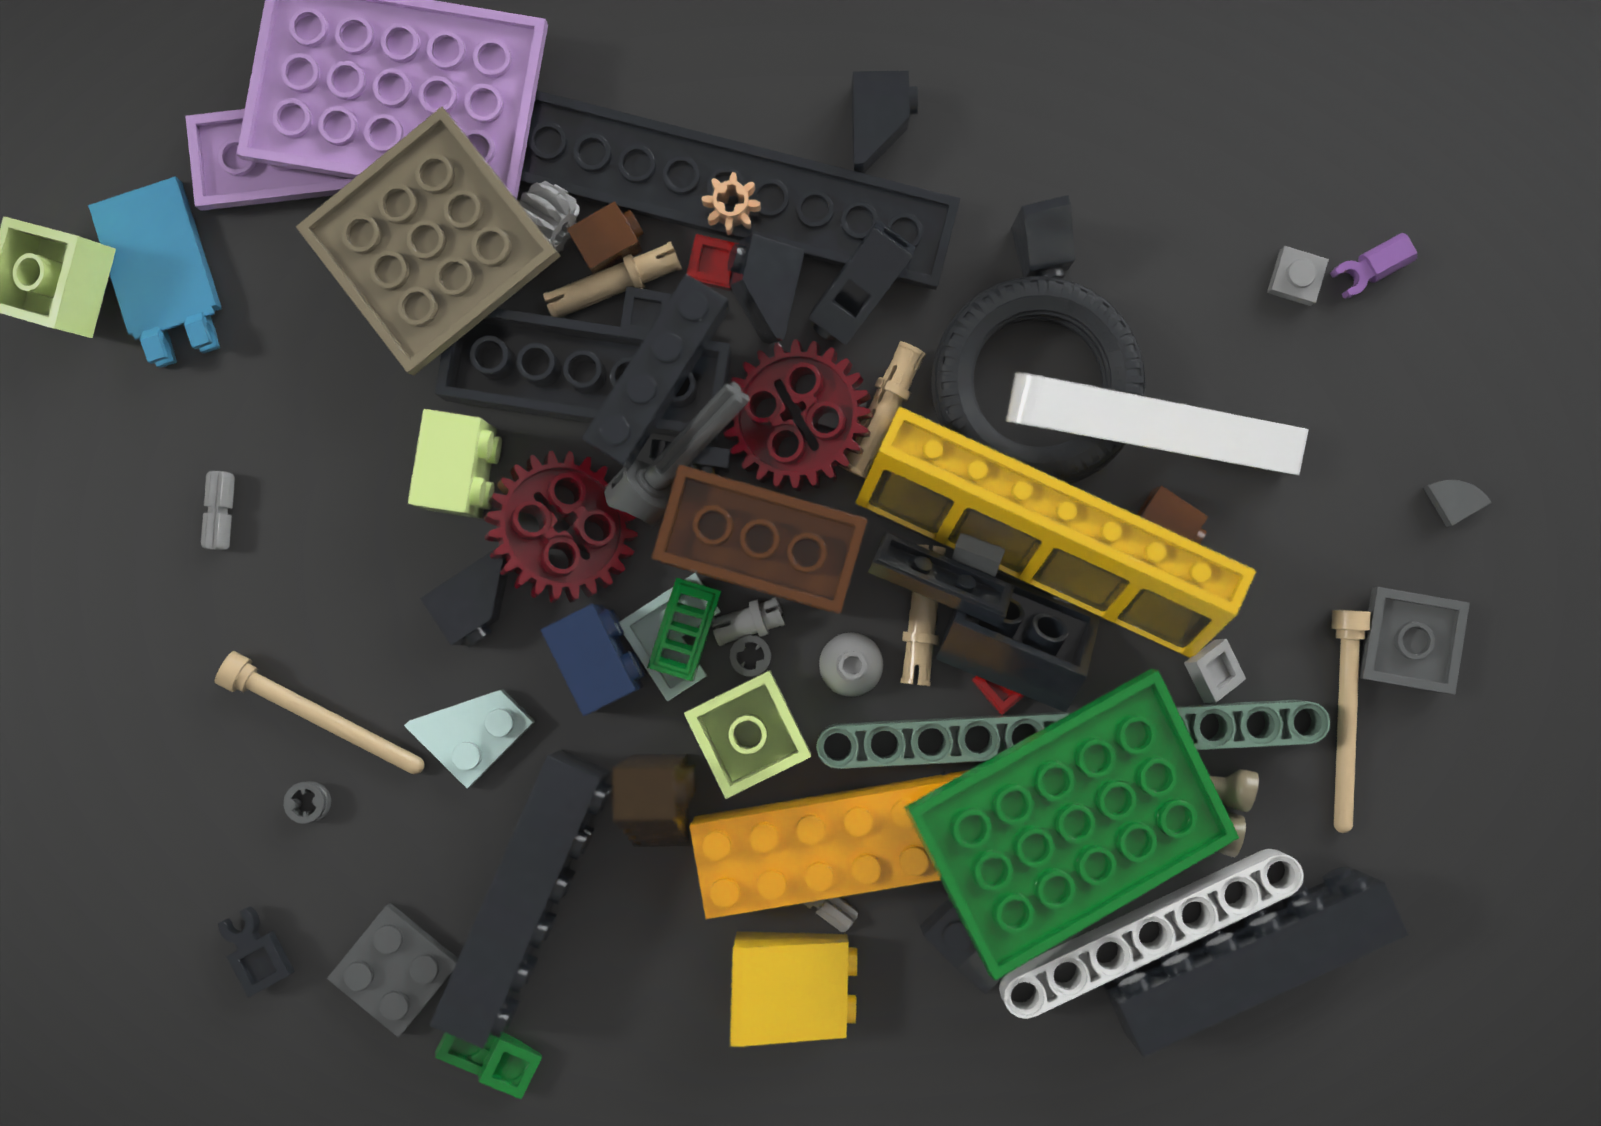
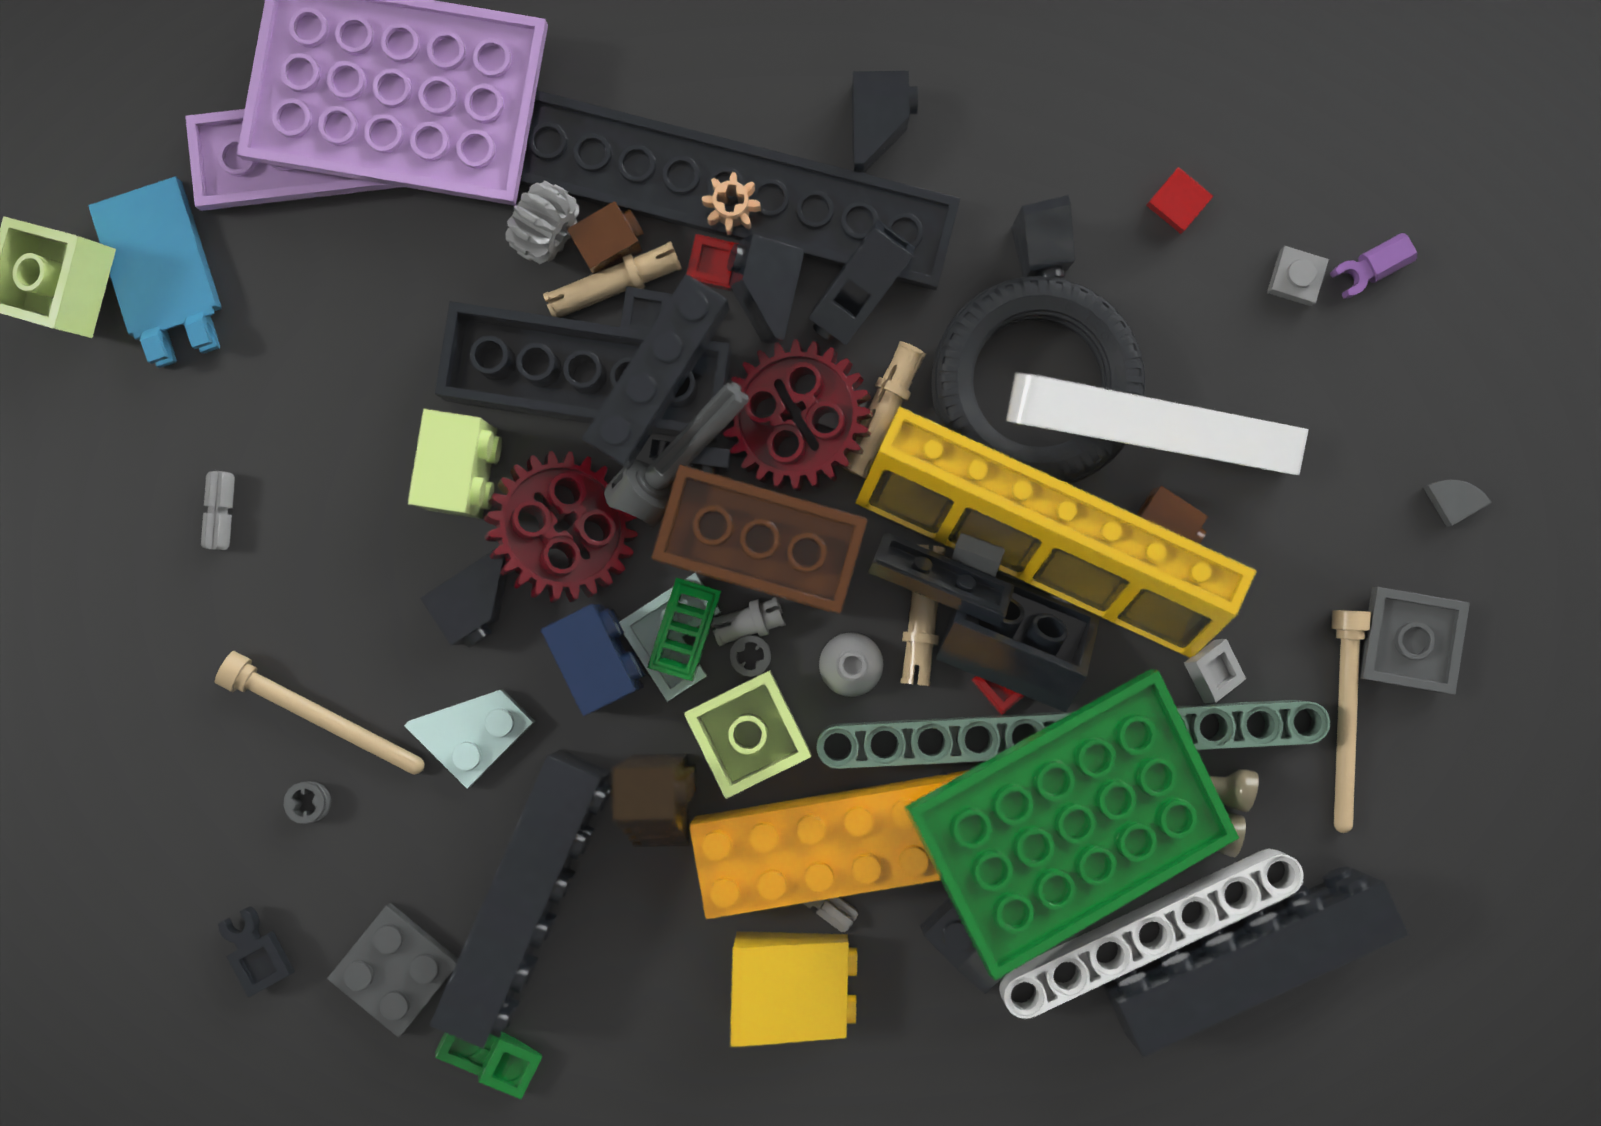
dark tan plate [296,106,561,376] -> none
none -> red tile [1146,167,1213,234]

